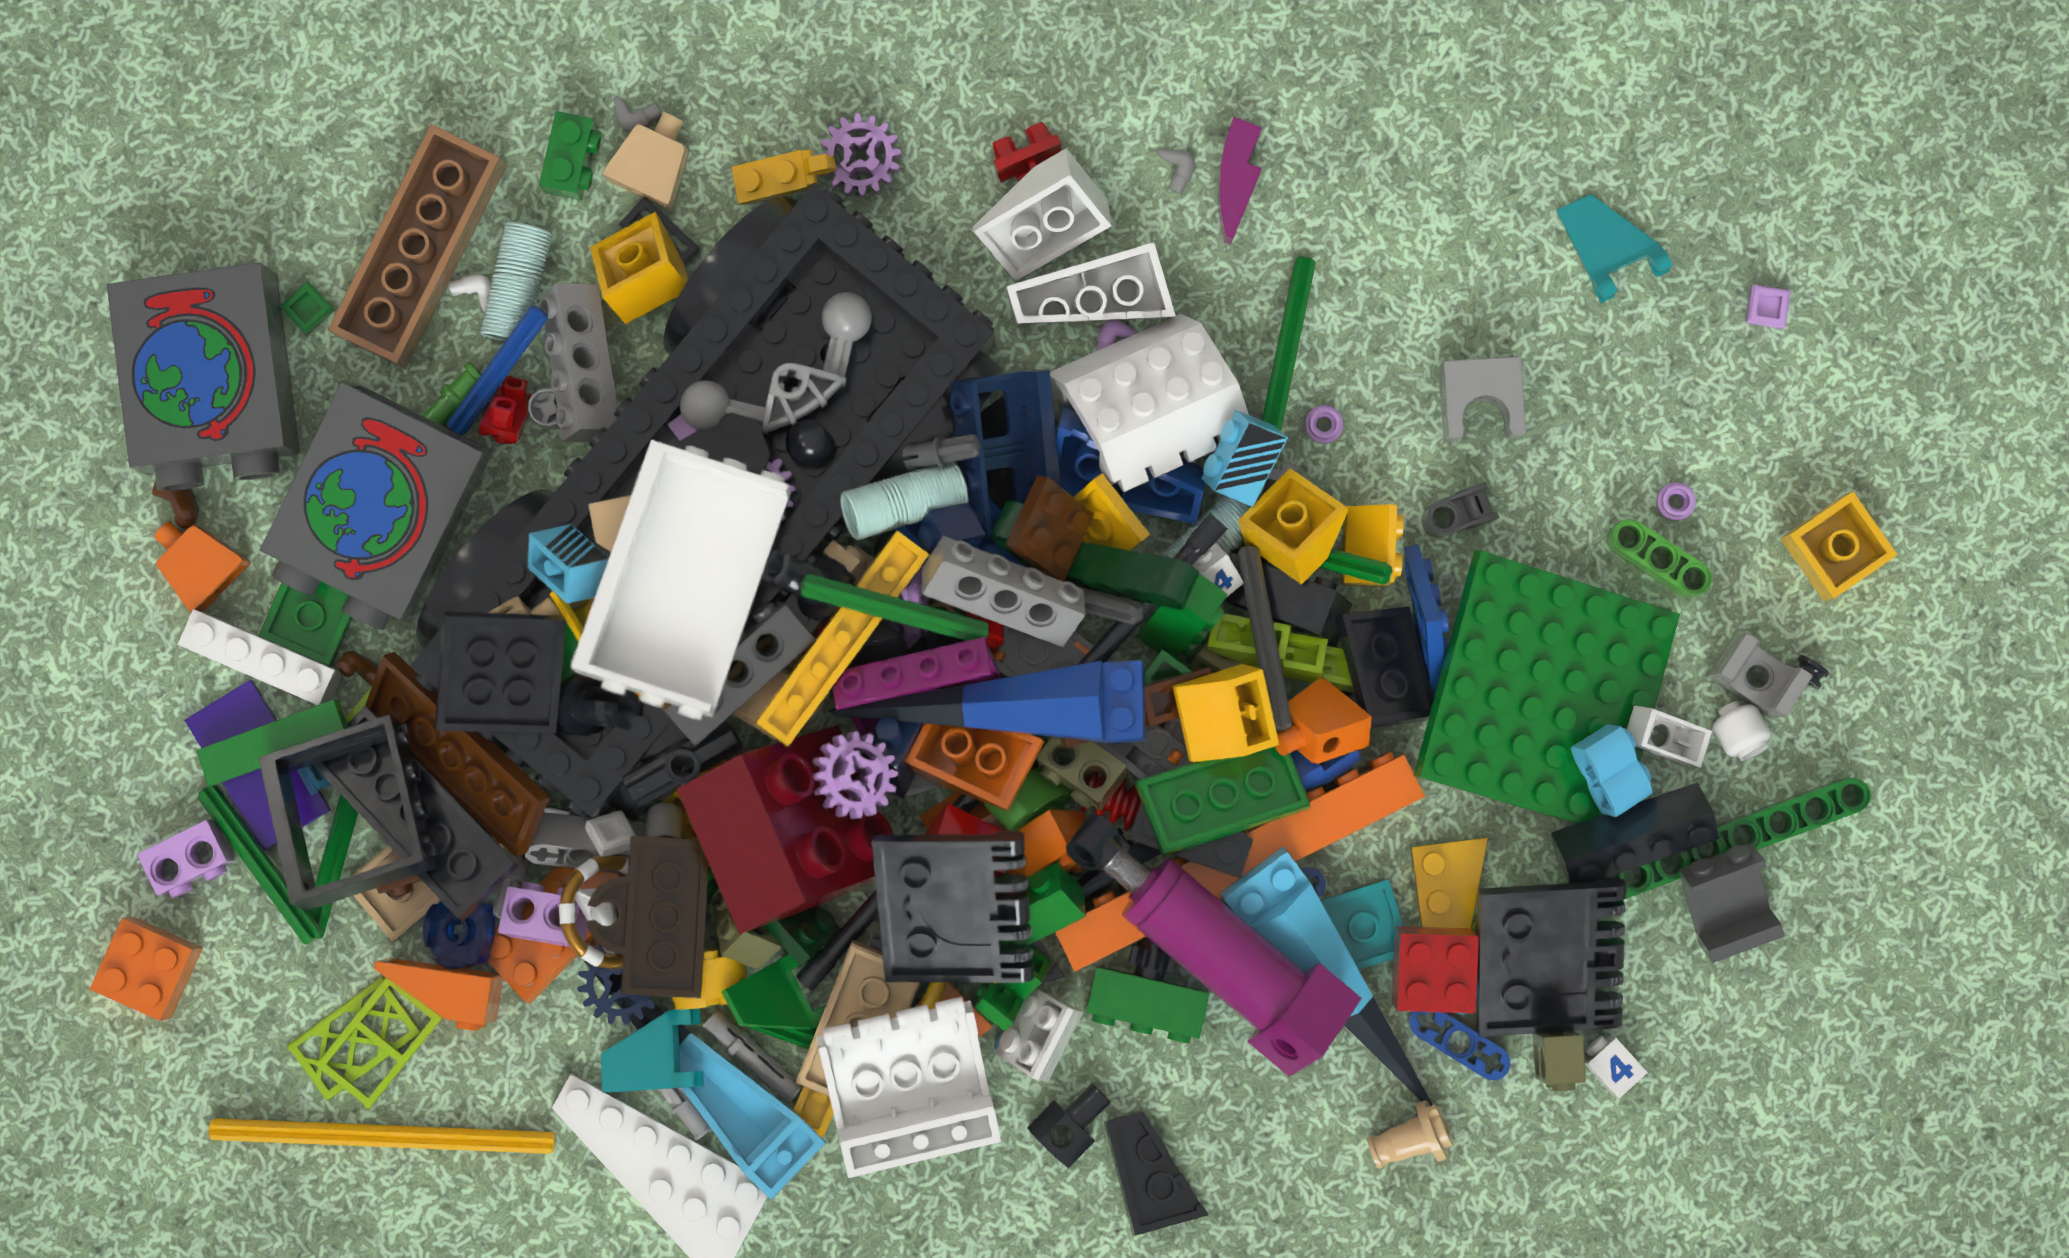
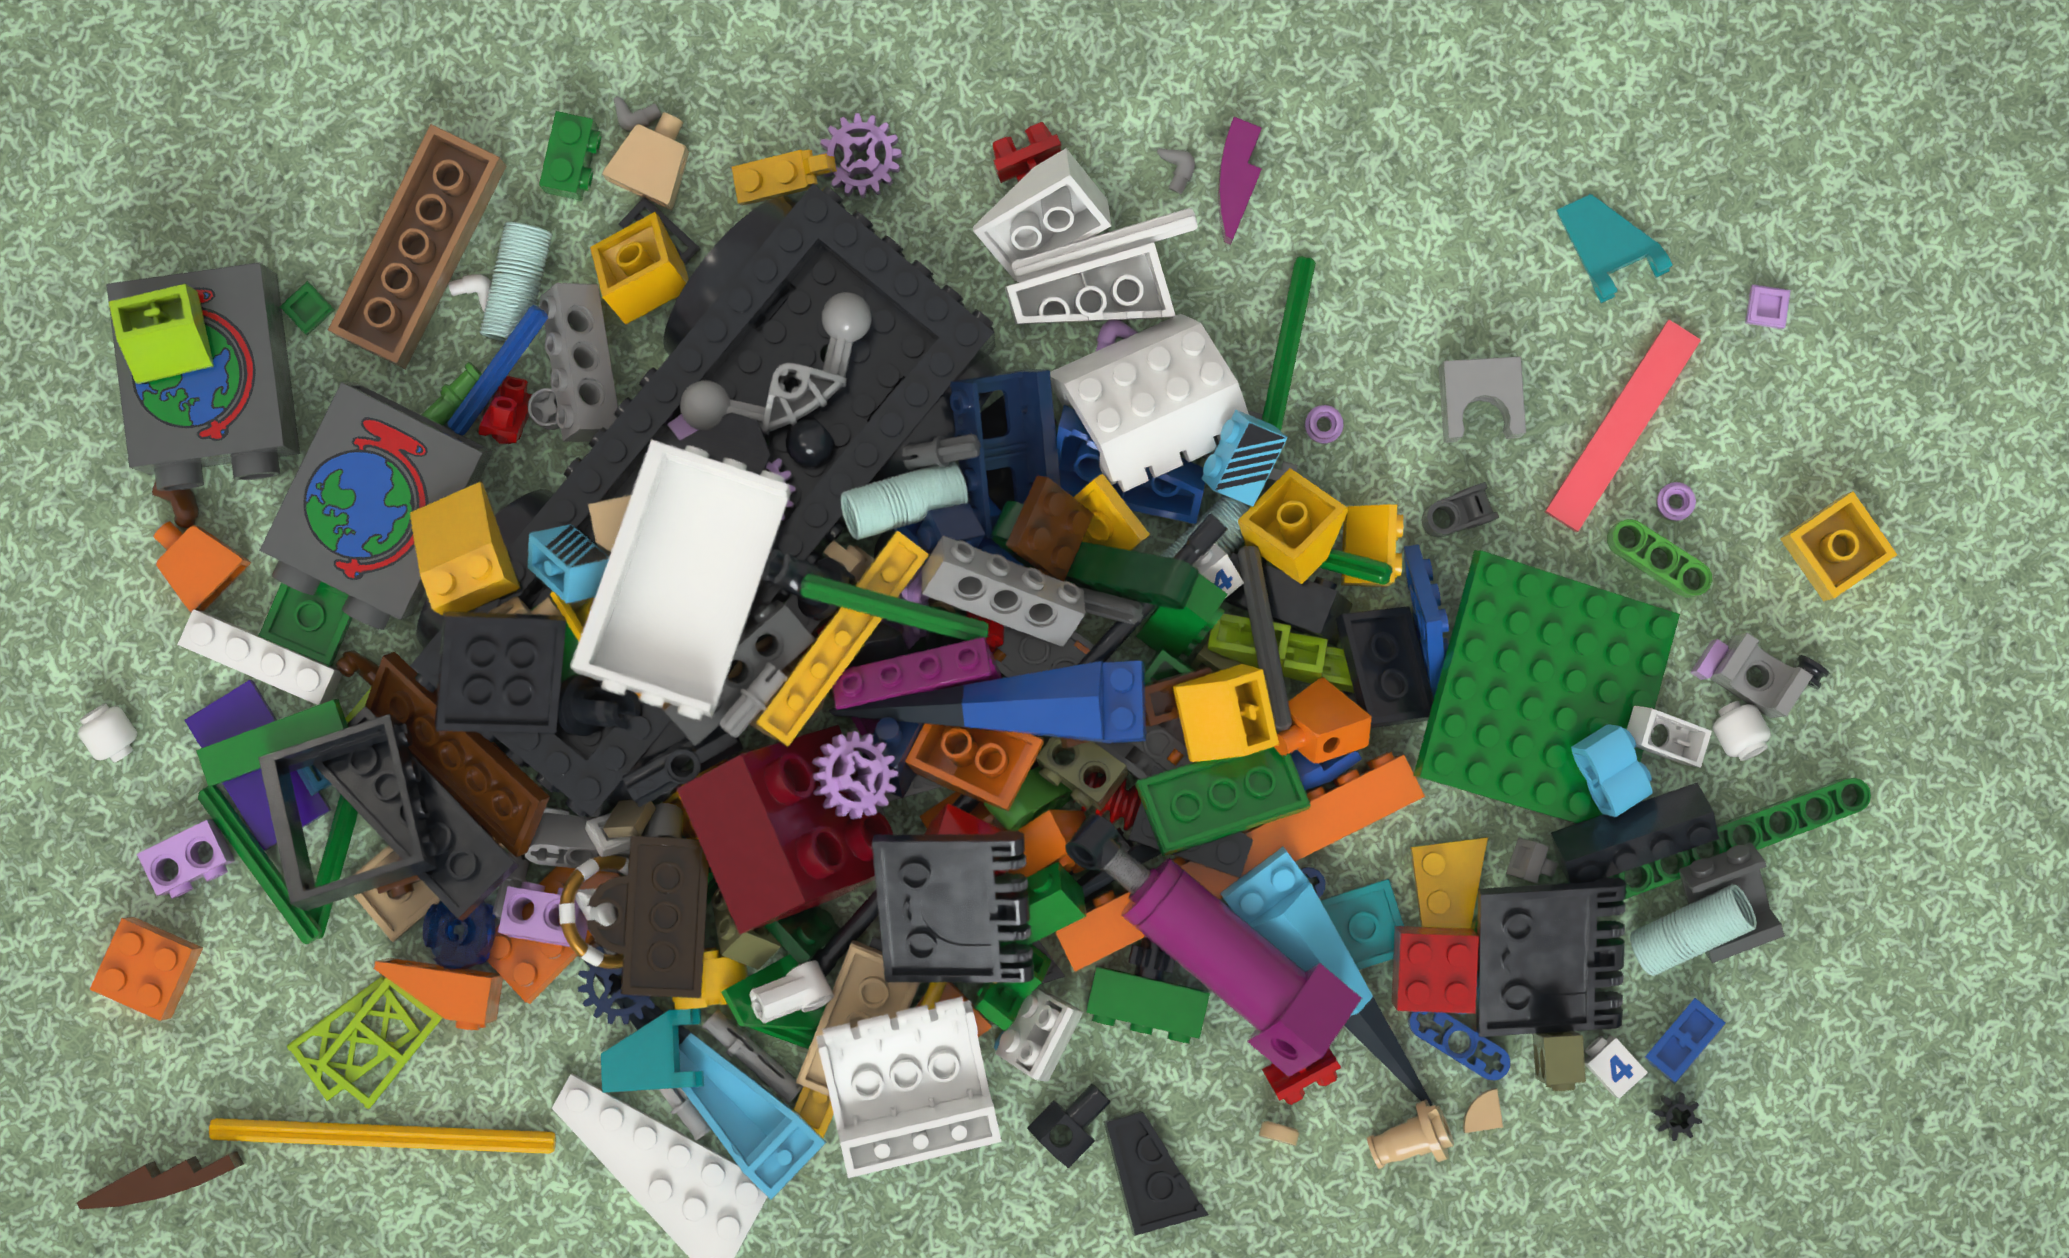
none -> reddish brown slope [76,1151,244,1209]
none -> white head [78,703,137,763]
none -> lime slope [109,284,214,384]
none -> yellow slope [410,482,520,616]
none -> dark tan tile [603,800,656,838]
none -> light grey axle [720,663,788,737]
none -> white piece [749,961,834,1024]
none -> white axle [1012,208,1197,282]
none -> tan tile [1259,1121,1299,1146]
none -> red hips [1262,1048,1341,1105]
none -> tan tile [1463,1088,1503,1133]
none -> light grey tile [1506,837,1558,884]
none -> coral tile [1544,320,1701,532]
none -> light aqua piece [1630,884,1757,976]
none -> blue hinge [1645,998,1725,1085]
none -> black gear [1651,1092,1702,1141]
none -> lavender tile [1690,639,1729,680]

